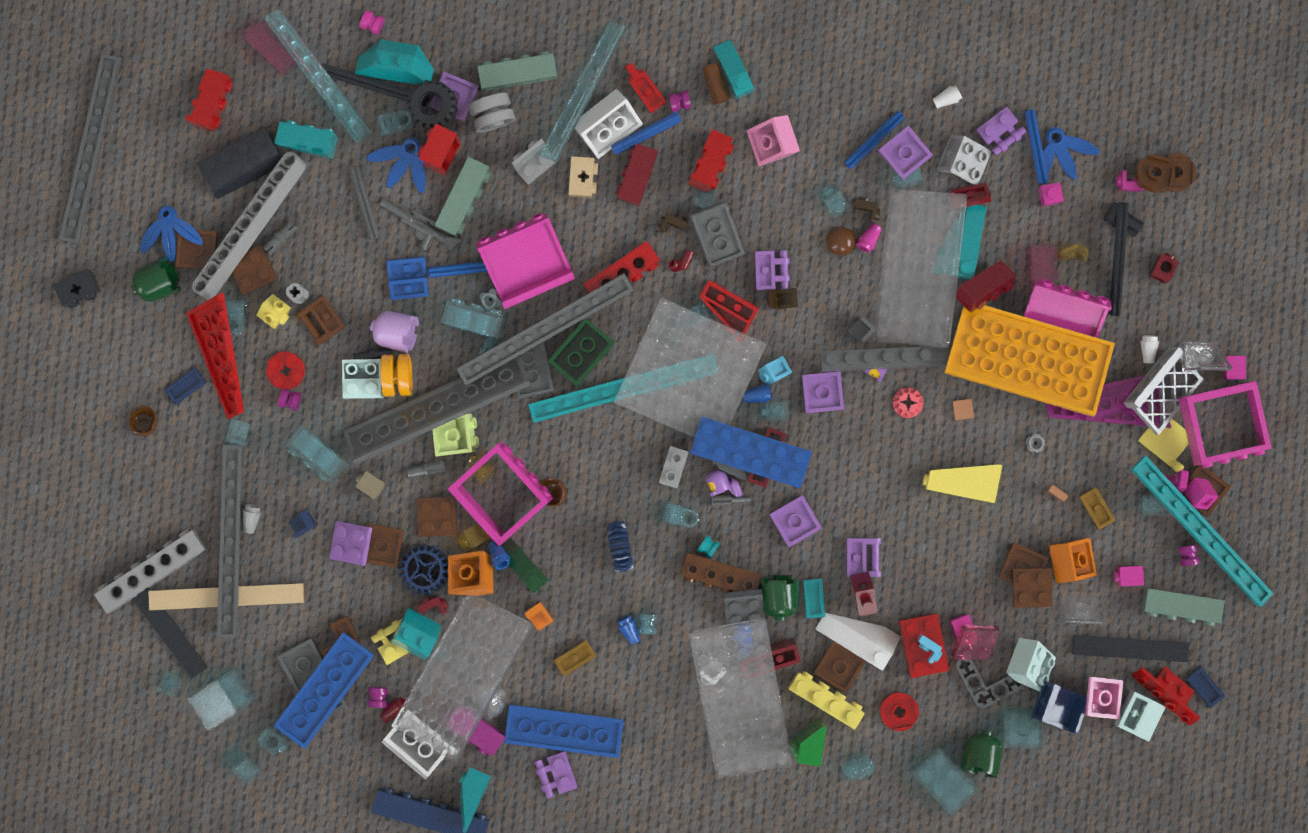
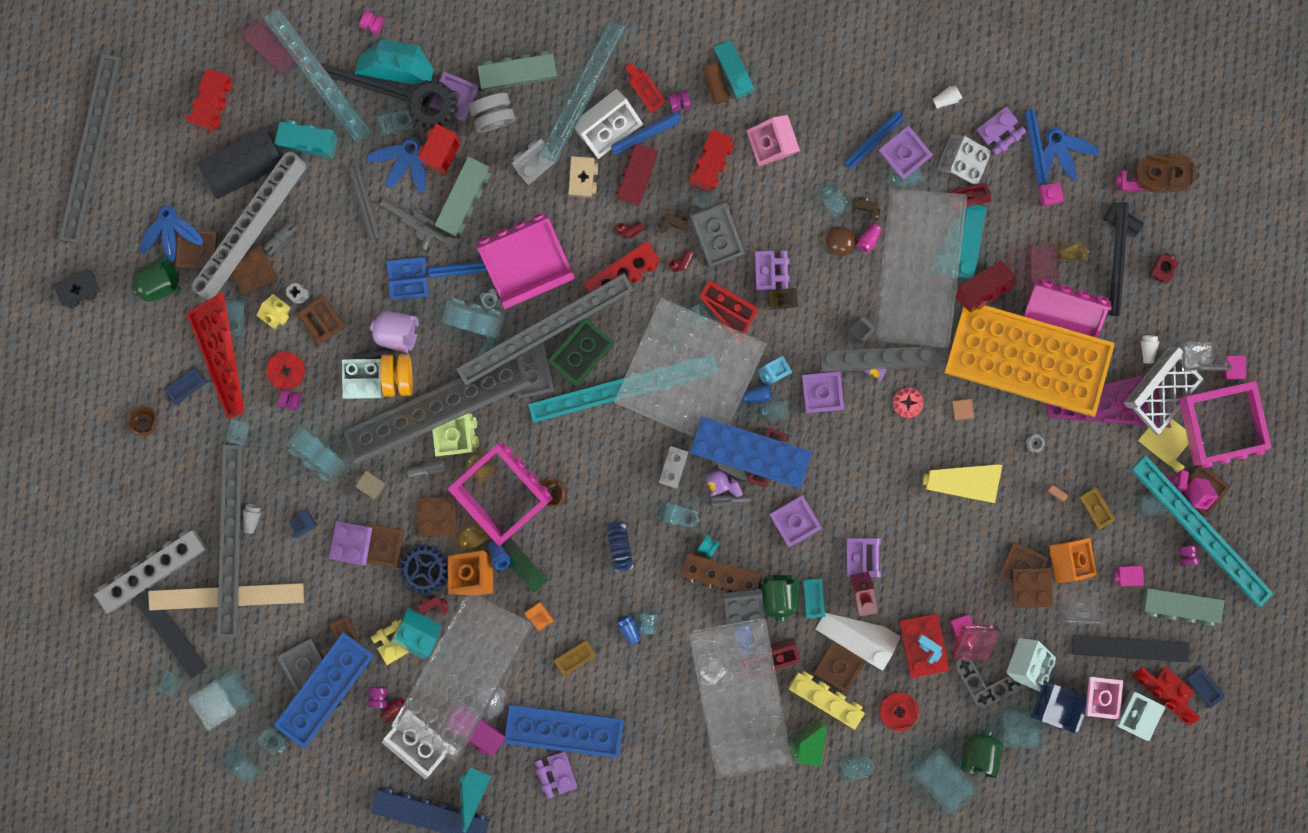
none -> dark red arm [615,221,645,238]

